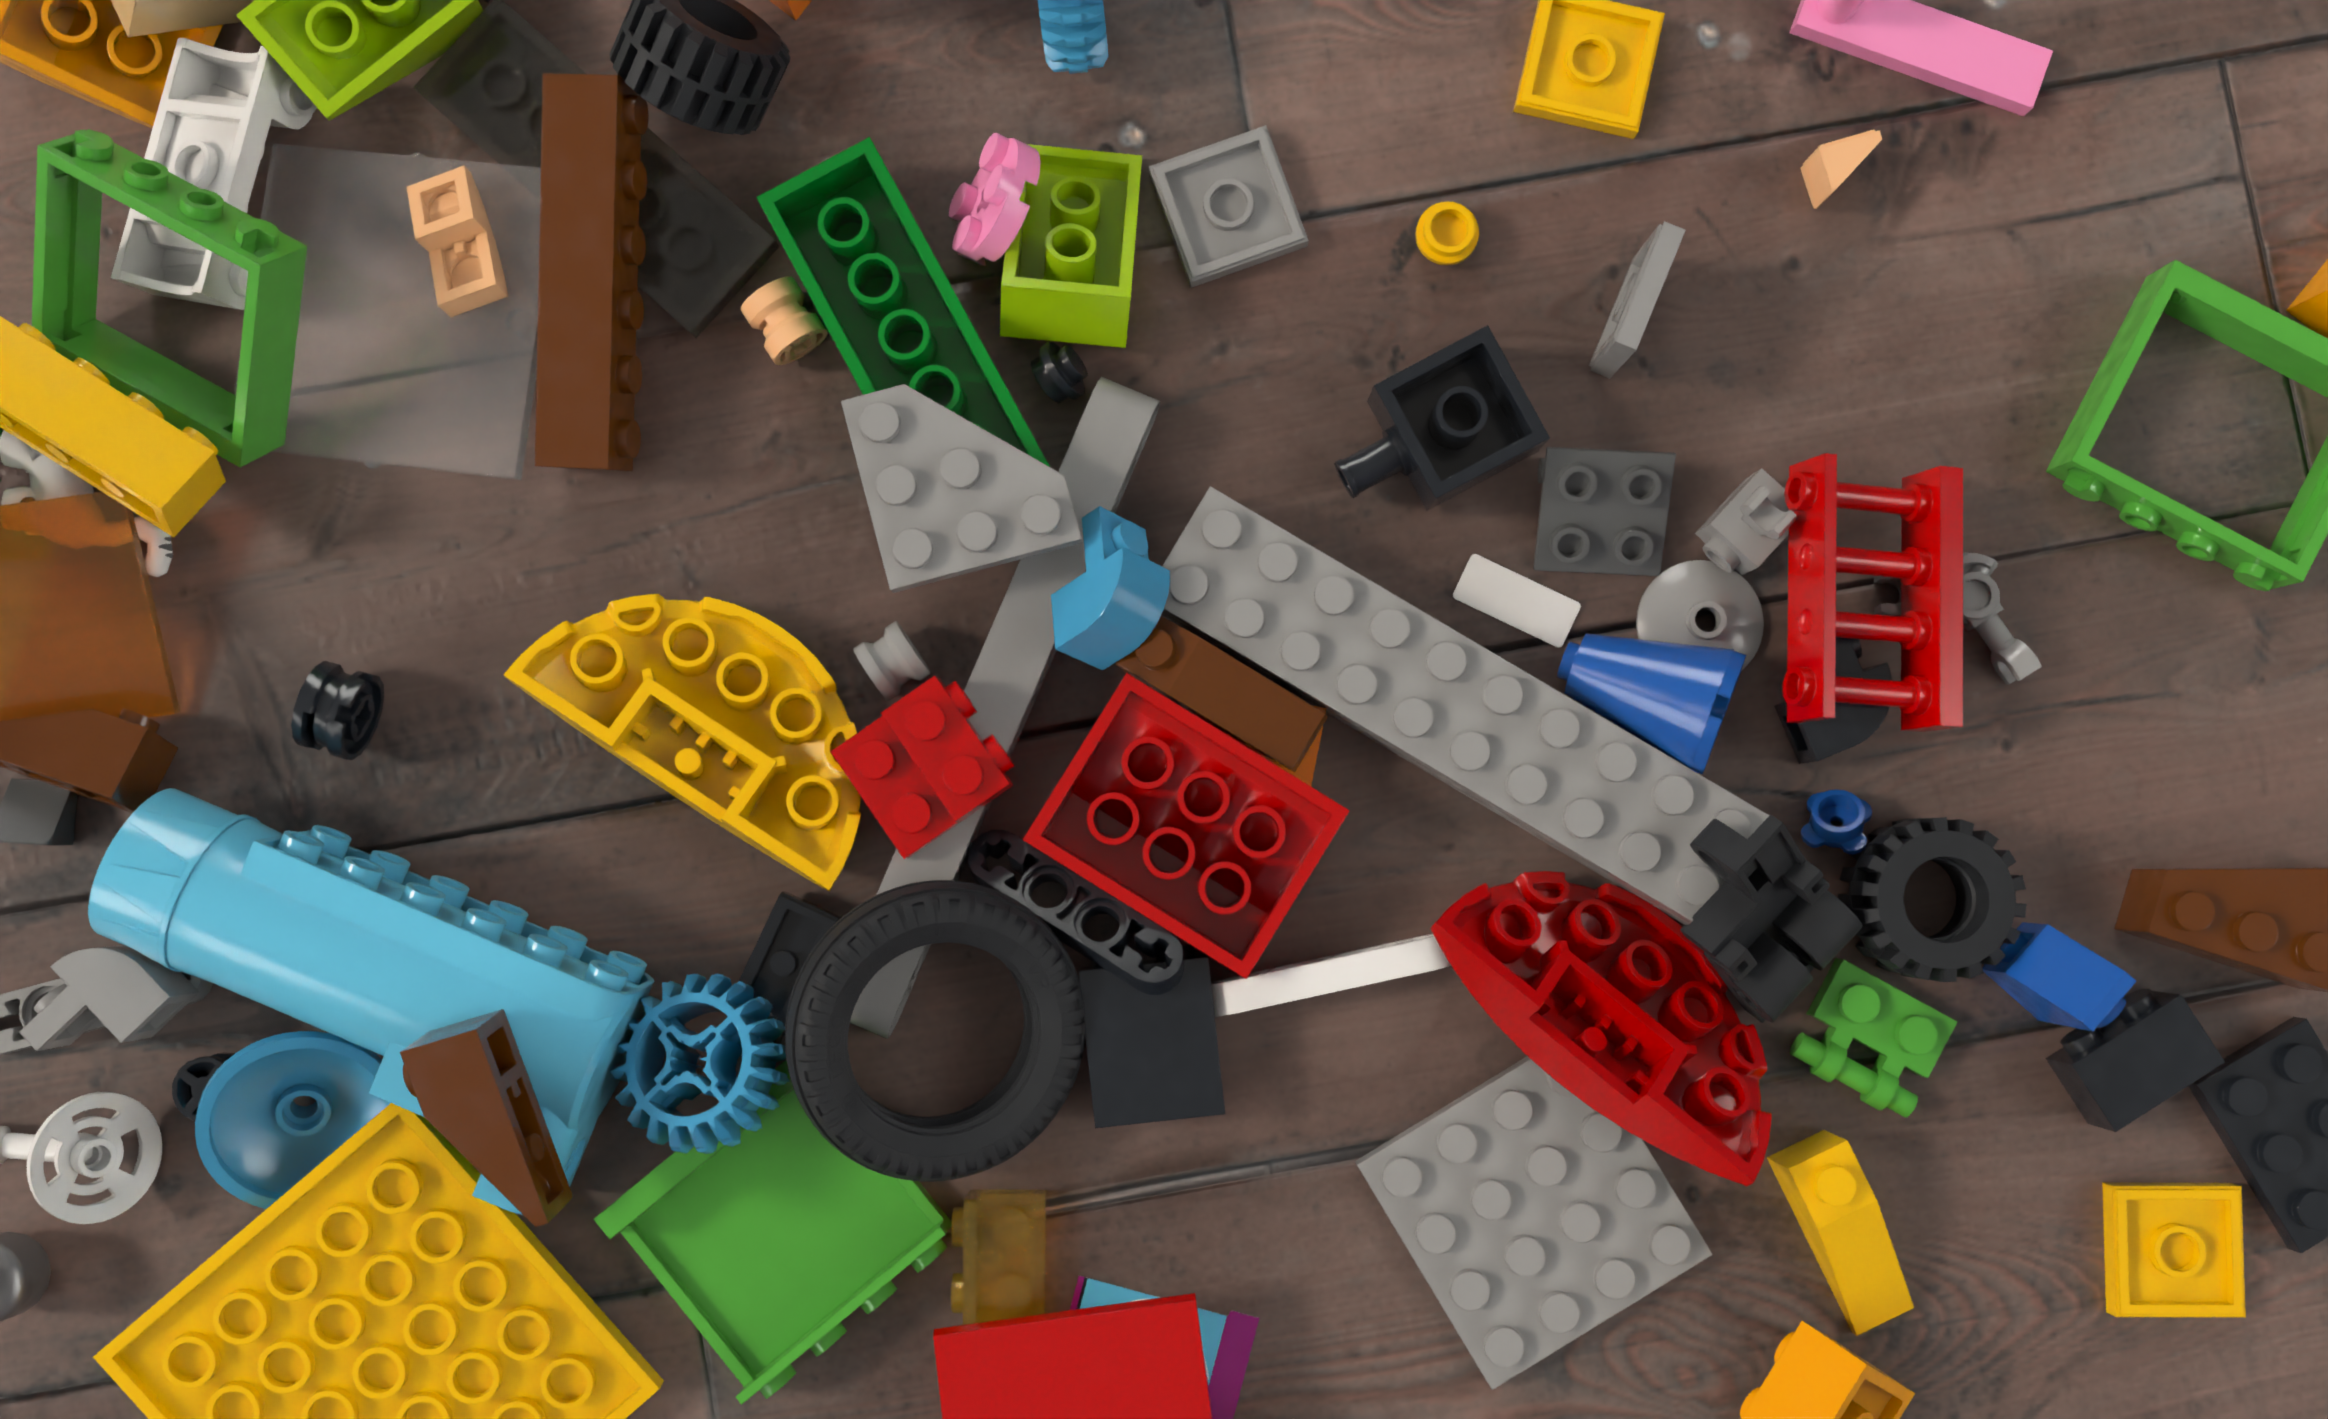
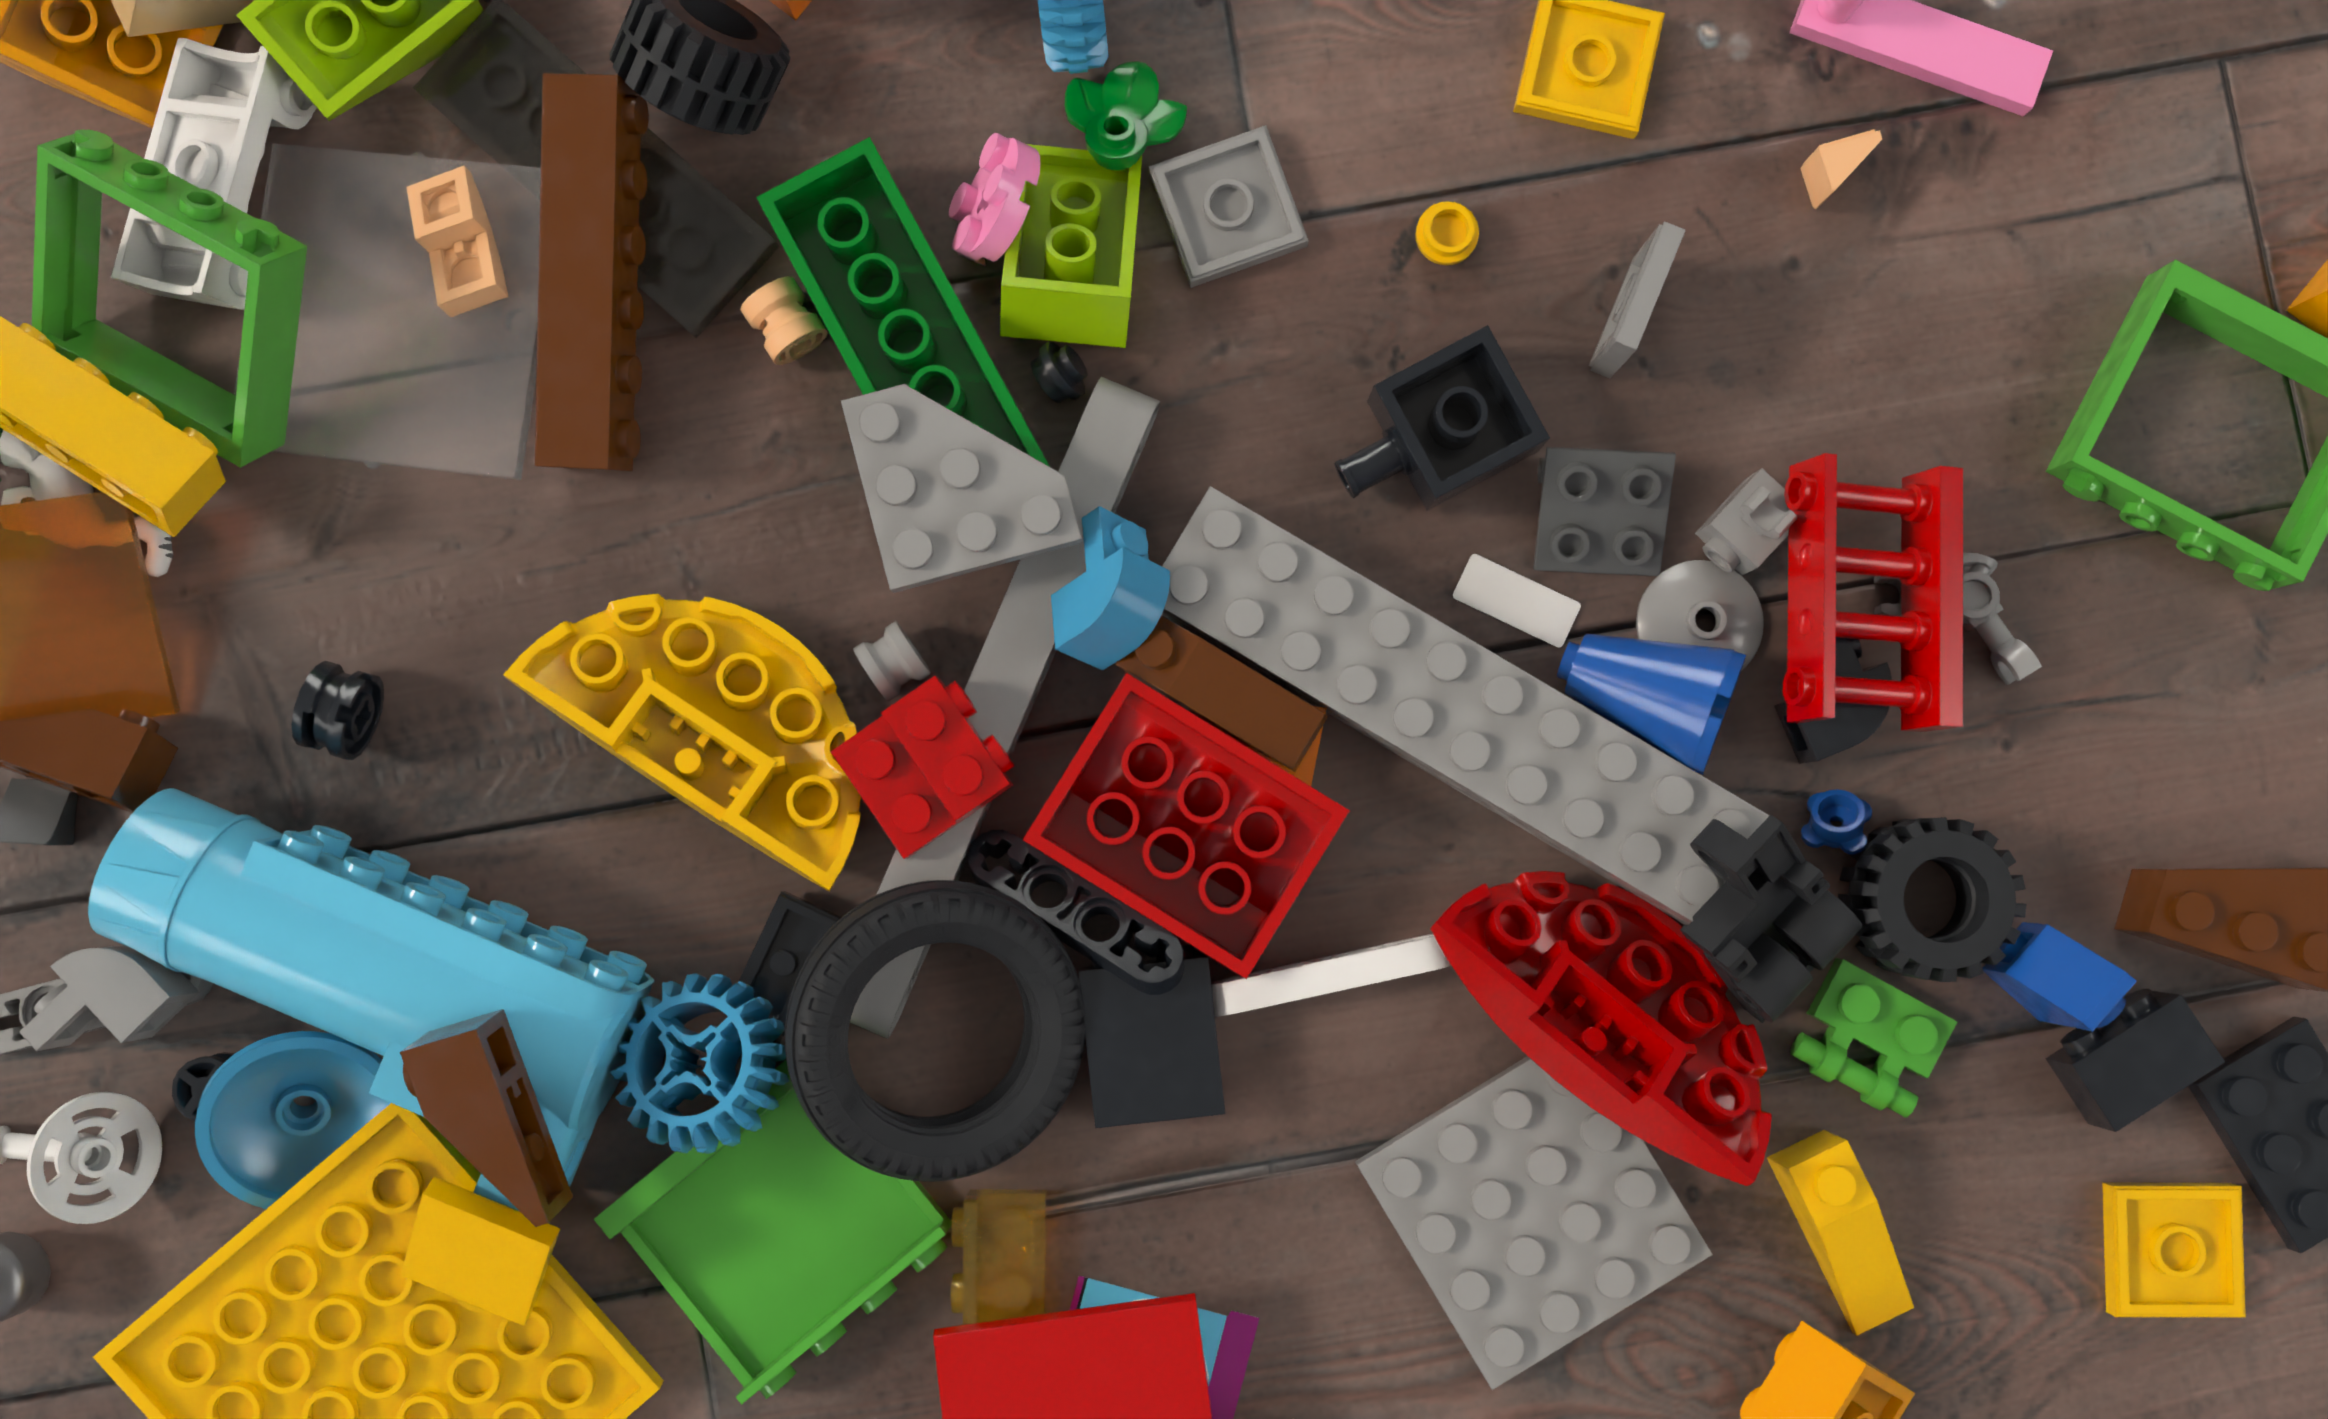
none -> yellow tile [400,1177,560,1326]
none -> green plate [1065,61,1187,170]

